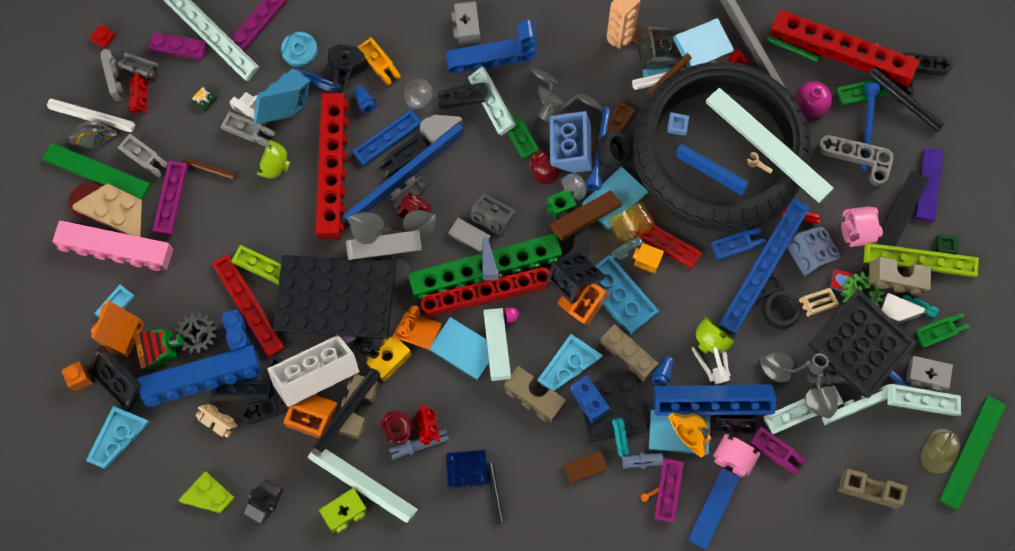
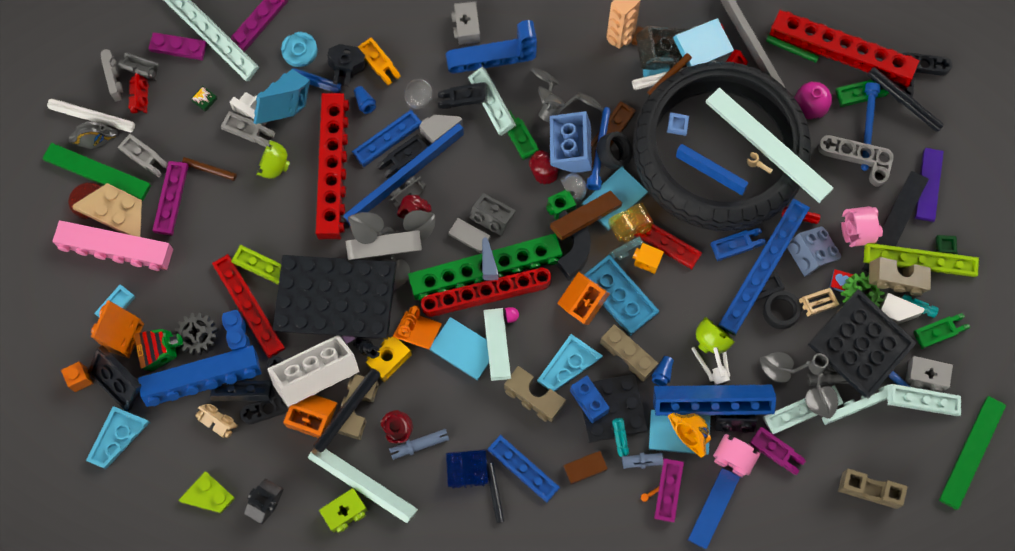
red plate [89,24,116,49] -> none
red hinge [415,403,441,445] -> none
black bracket [547,252,605,304] -> none
olive piece [921,429,960,474] -> none
none -> blue tile [487,435,560,503]

